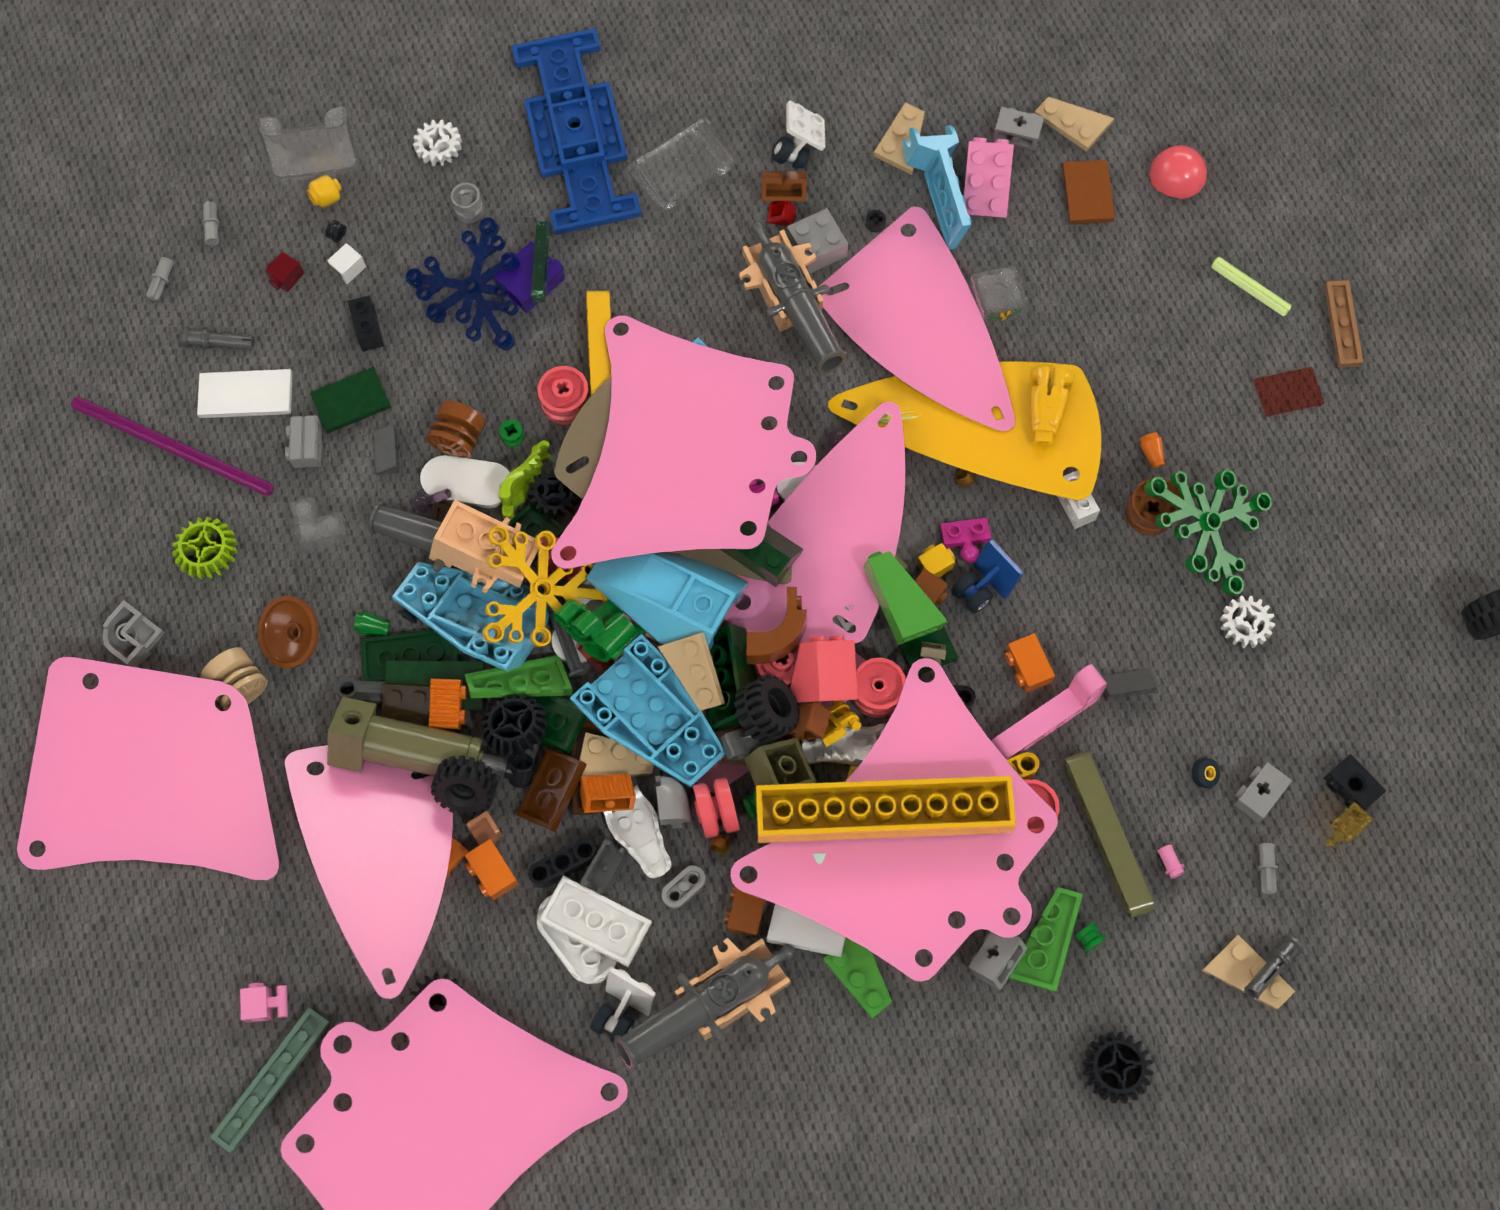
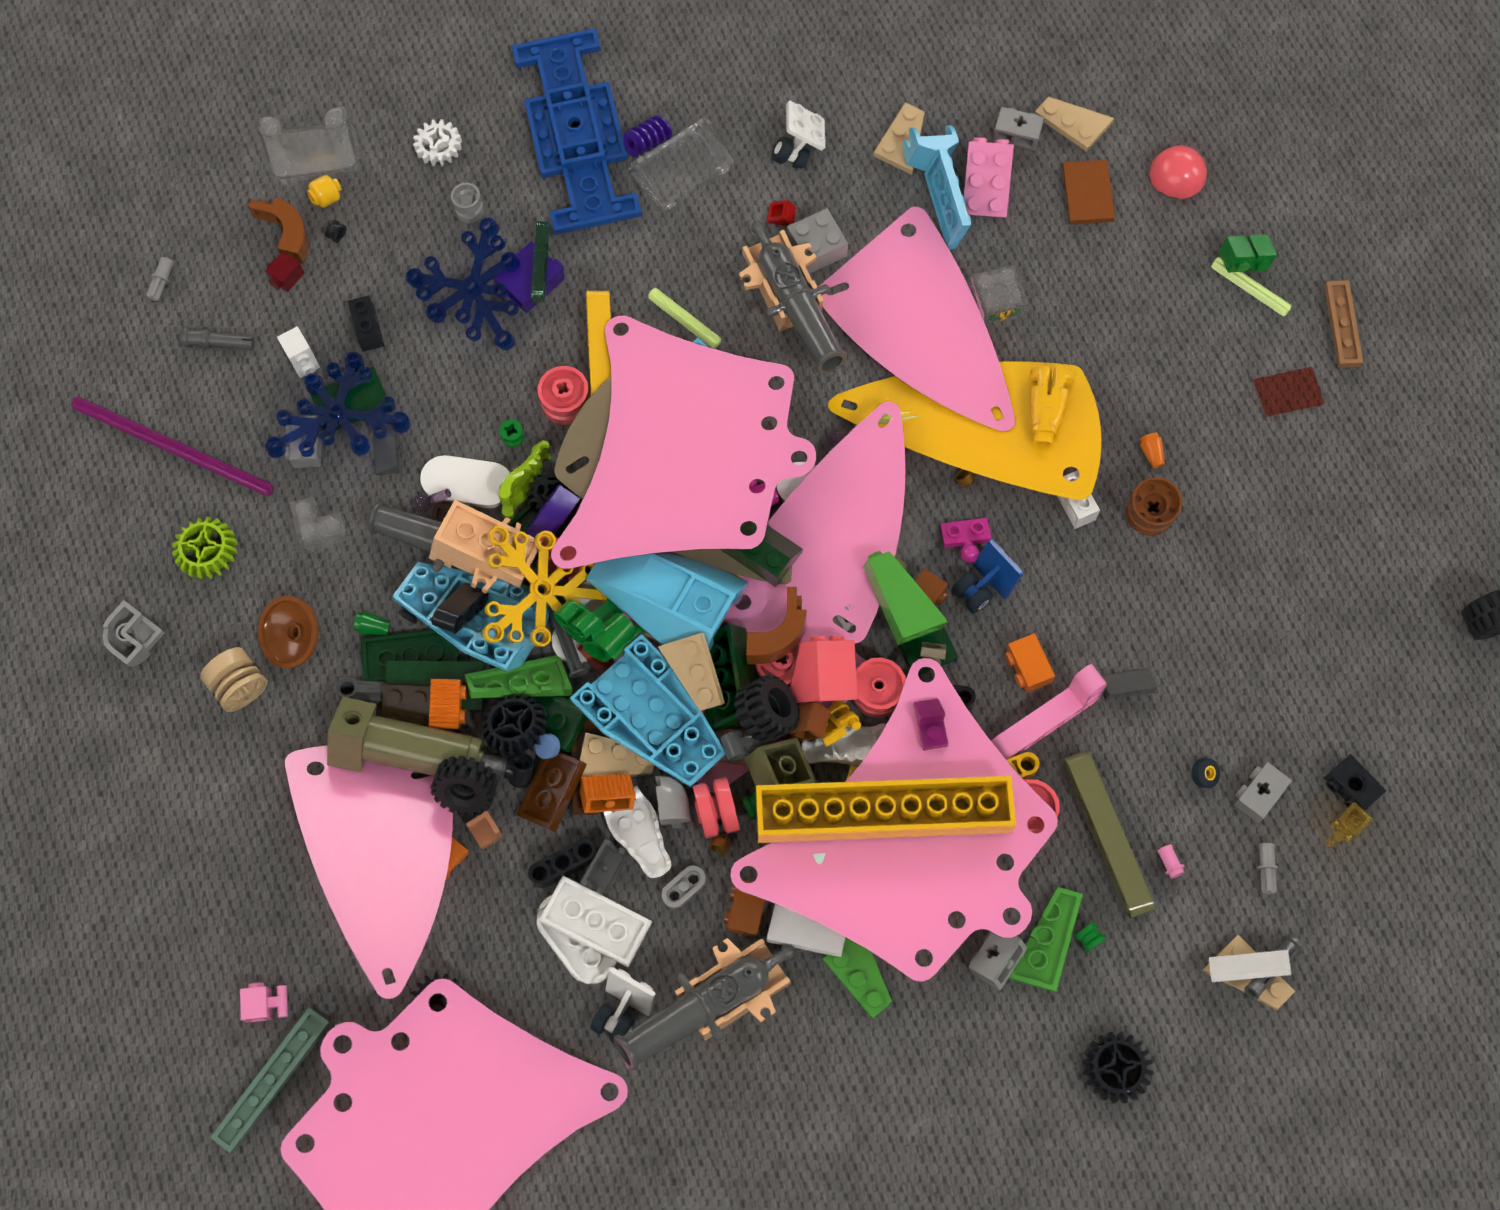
bright pink piece [17,657,279,880] -> none
white tile [197,369,293,418] -> none
light grey axle [202,201,220,245] -> none
white panel [328,243,366,284] -> none
dark orange wheel [426,400,486,459] -> none
orange brick [465,839,519,901] -> none
dark orange piece [762,171,807,201] -> none
black bush [866,210,886,233] -> none
yellow brick [916,543,955,578] -> none
green plant [1144,470,1272,595] -> none
white gear [1220,596,1275,648] -> none
none -> dark orange arch [248,197,309,264]
none -> clear blue plant [265,352,411,458]
none -> white brick [277,326,320,378]
none -> black beam [432,583,489,634]
none -> dark purple slope [525,485,580,557]
none -> medium blue tile [535,734,560,759]
none -> dark purple piece [623,115,672,158]
none -> yellowish green axle [648,288,721,349]
none -> magenta slope [913,698,948,750]
none -> white tile [1209,950,1291,982]
none -> green piece [1219,234,1277,273]

